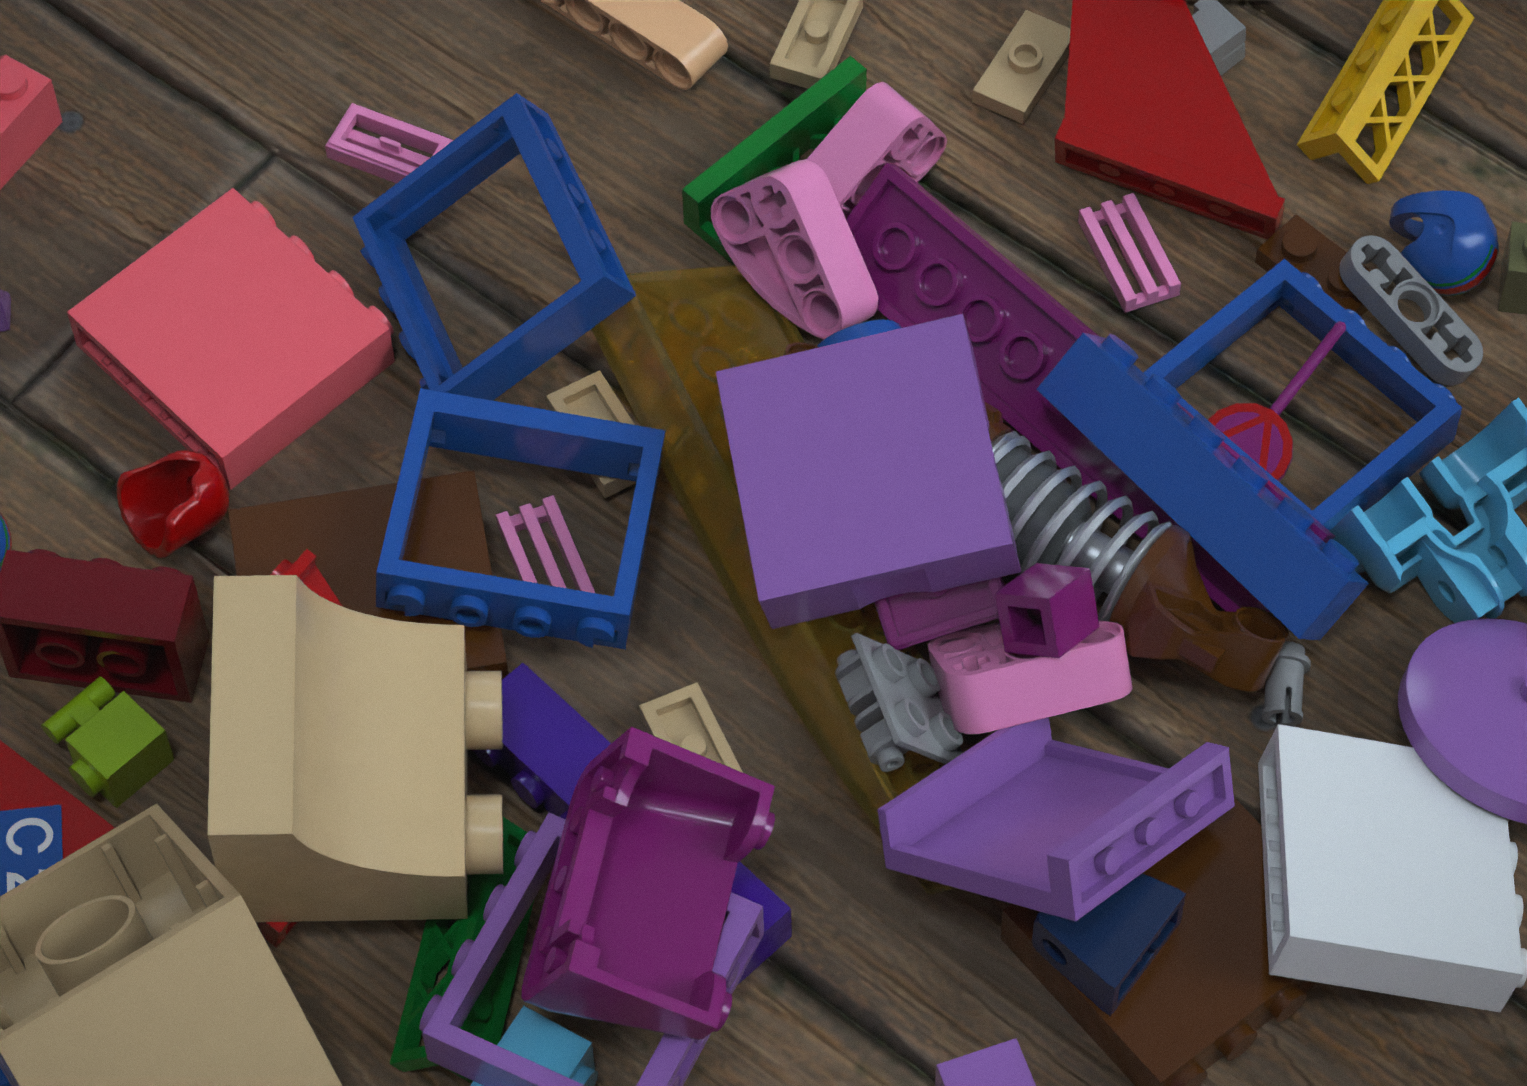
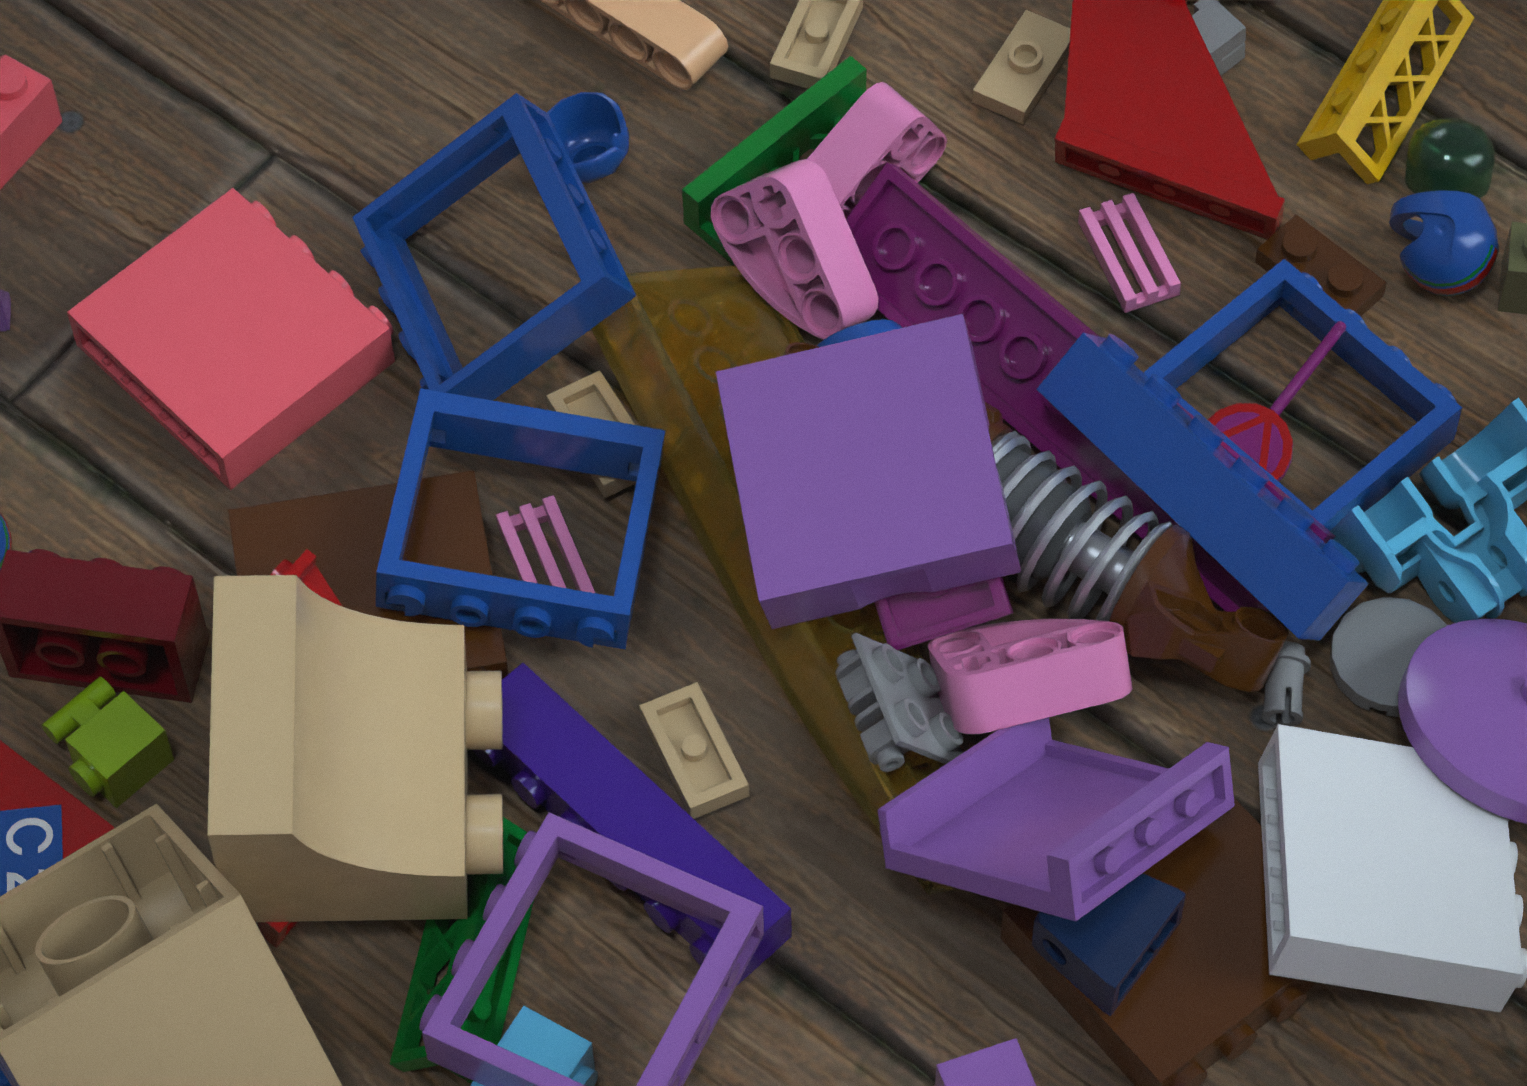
red hair [117,450,230,558] -> none
bright pink tile [325,103,453,184] -> none
magenta windscreen [521,726,775,1040] -> none
magenta brick [995,563,1100,658] -> none
light grey beam [1339,235,1483,386] -> none
none -> blue hair [546,92,629,183]
none -> light grey tile [1330,597,1448,717]
none -> clear green hair [1405,118,1495,199]

